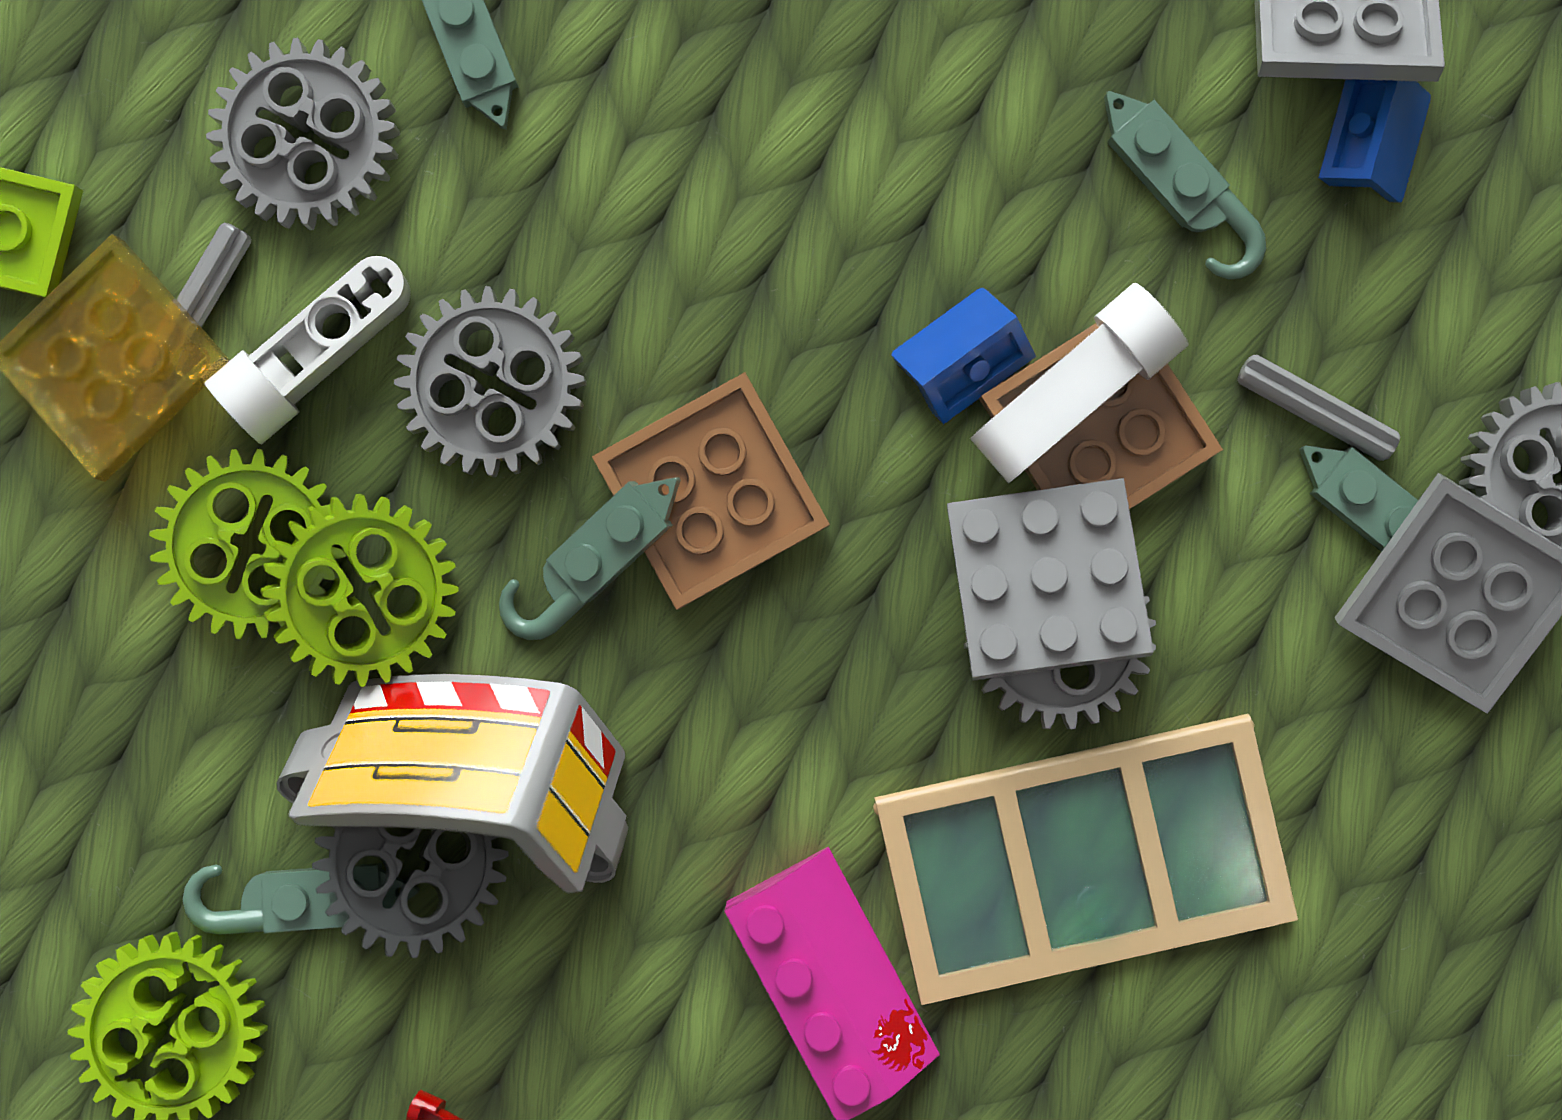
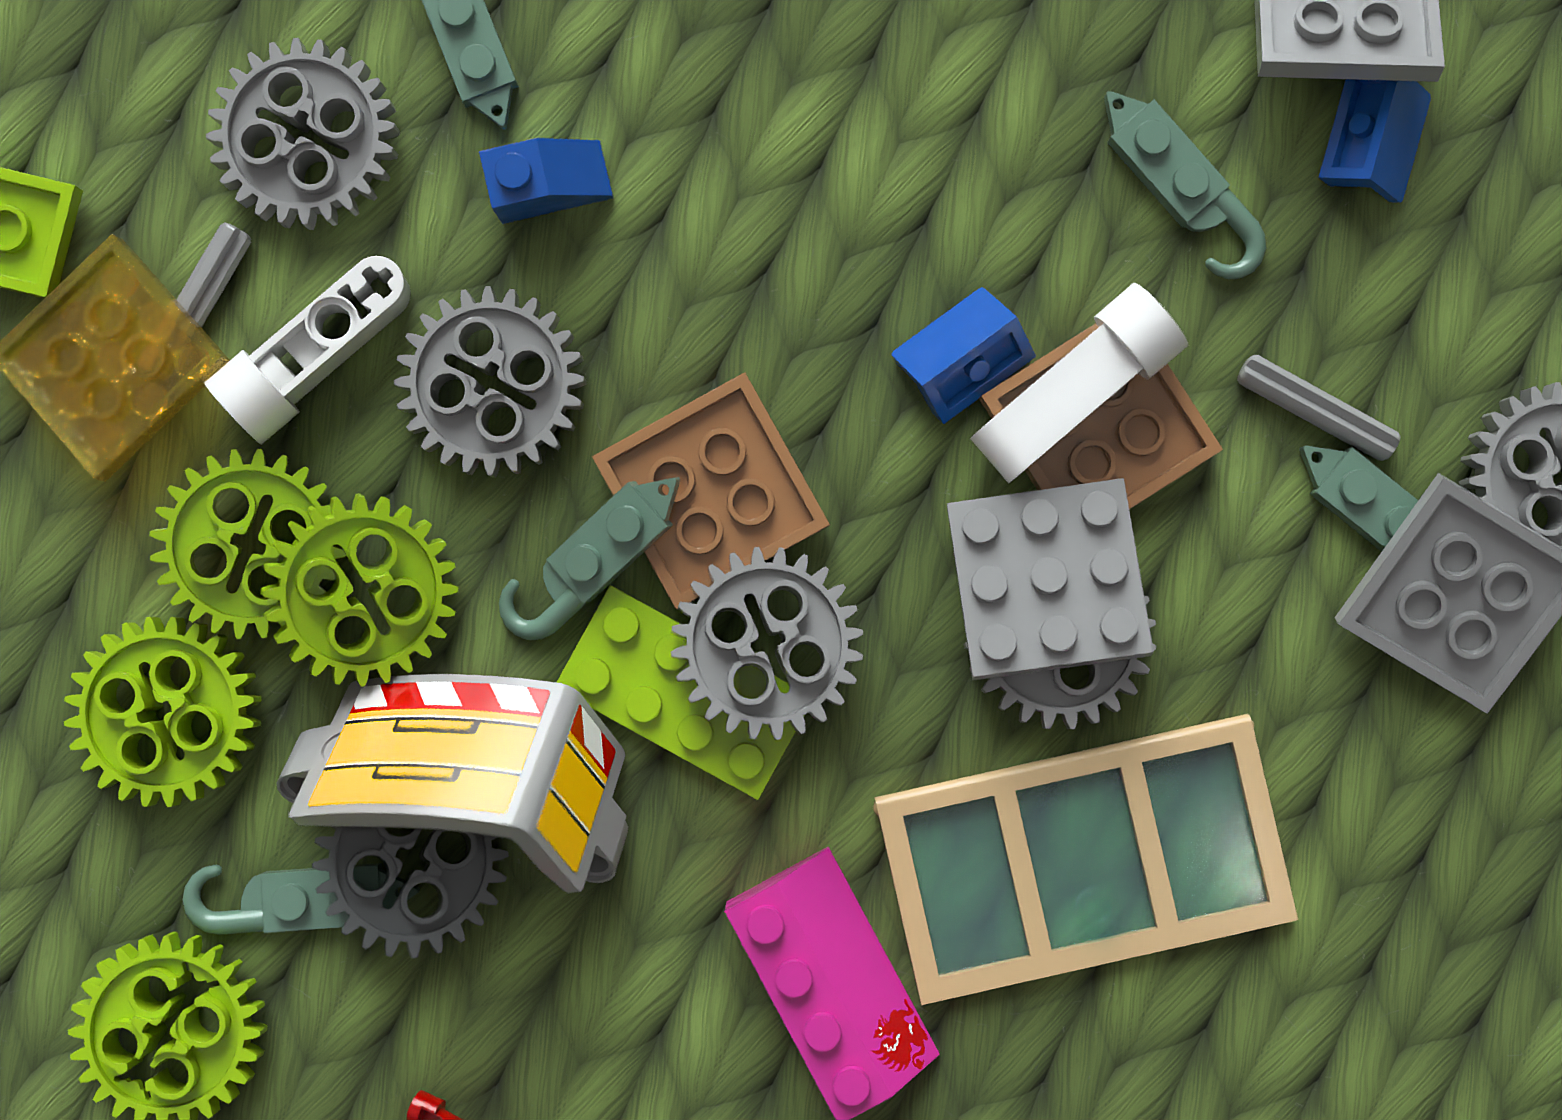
none -> lime gear [64,617,262,807]
none -> blue slope [479,138,613,224]
none -> lime plate [556,585,805,800]
none -> light grey gear [671,547,863,740]

